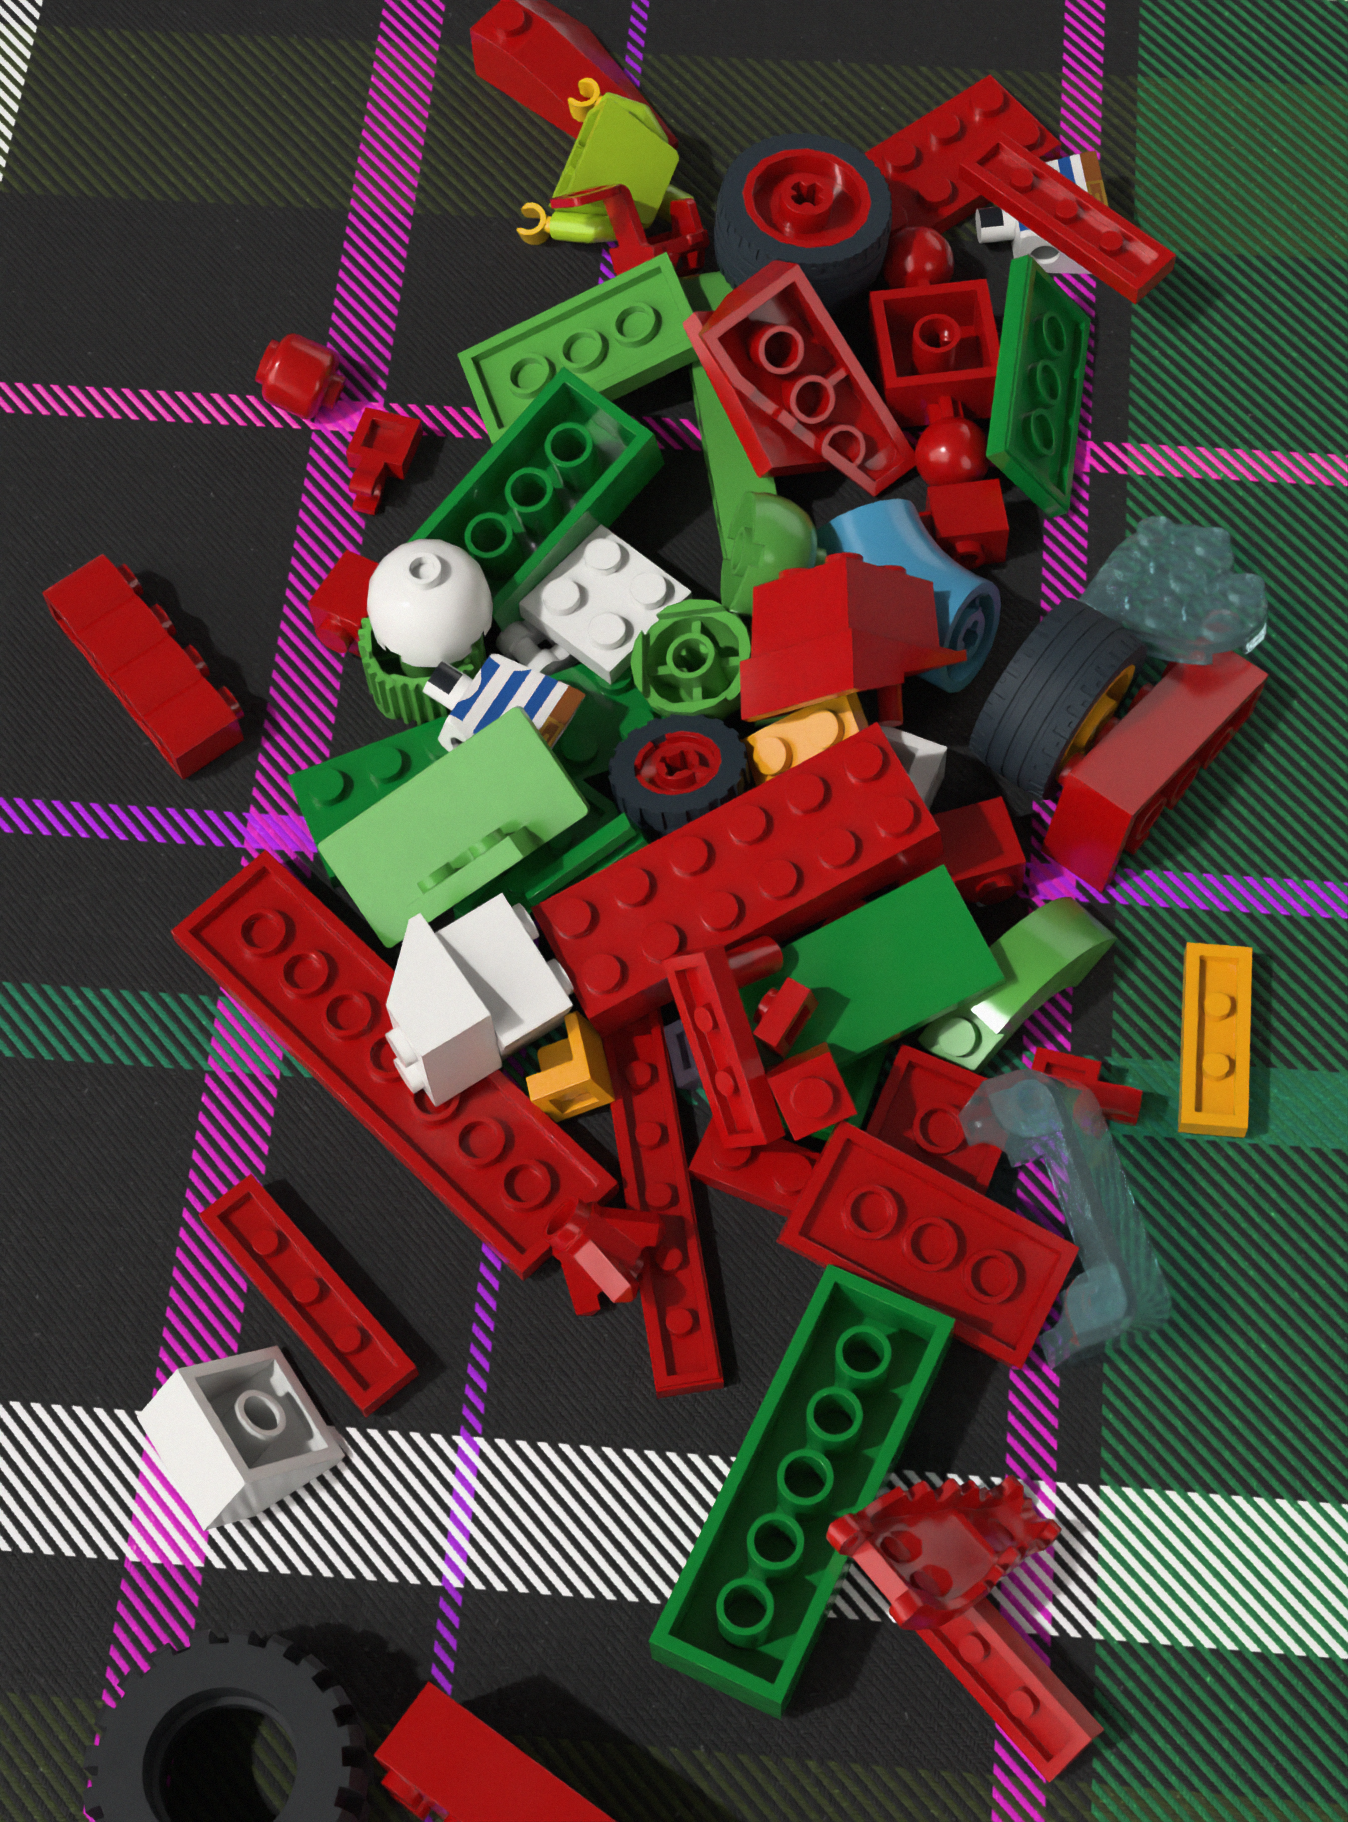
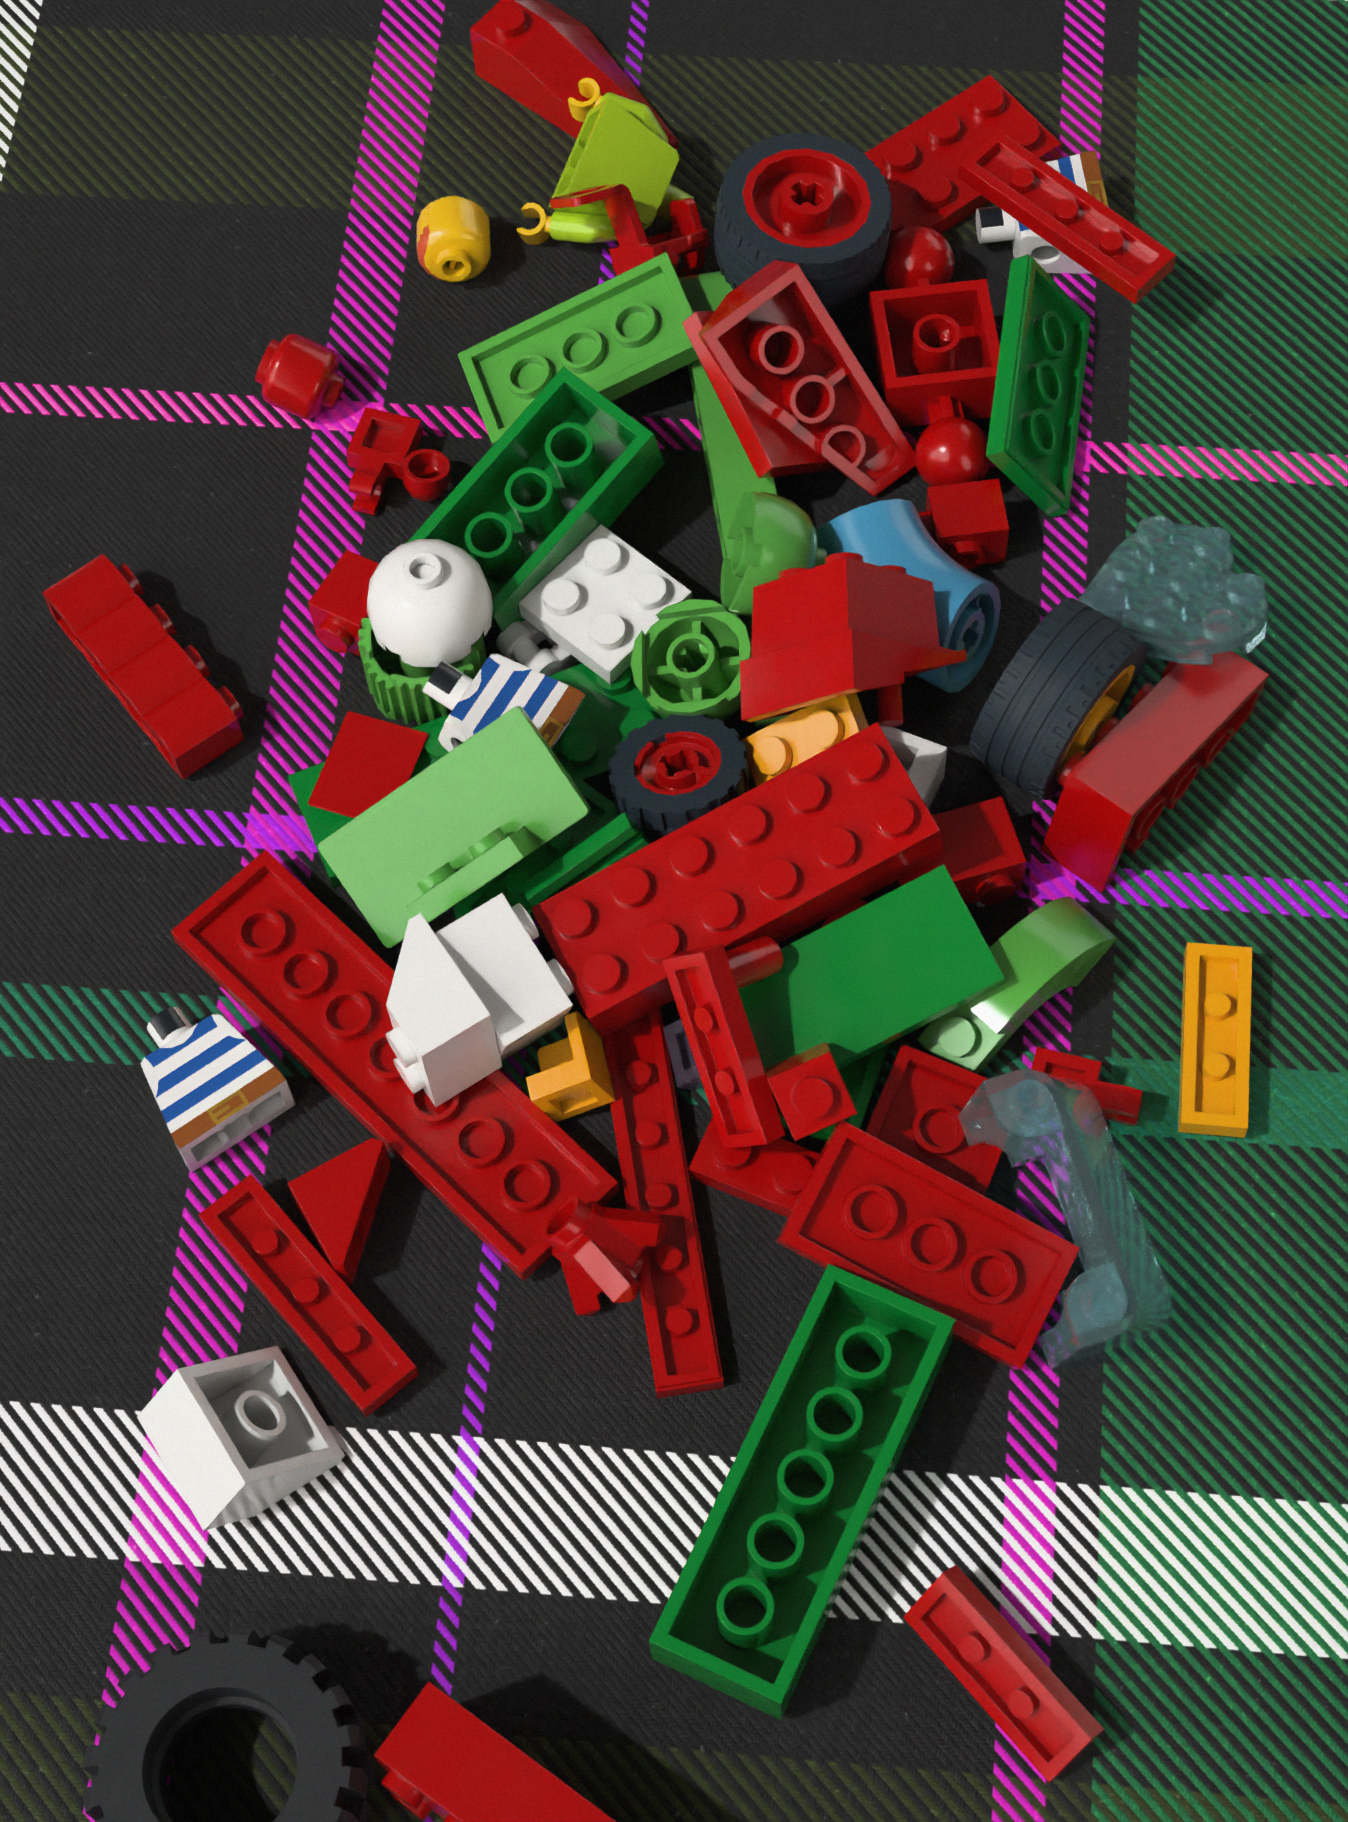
red plate [753,977,819,1059] -> none
red animal [826,1475,1062,1630] -> none
none -> torso [140,1007,296,1173]
none -> red slope [287,1138,392,1286]
none -> red sticker [308,711,428,818]
none -> red hinge [402,449,450,501]
none -> yellow head [417,196,491,282]

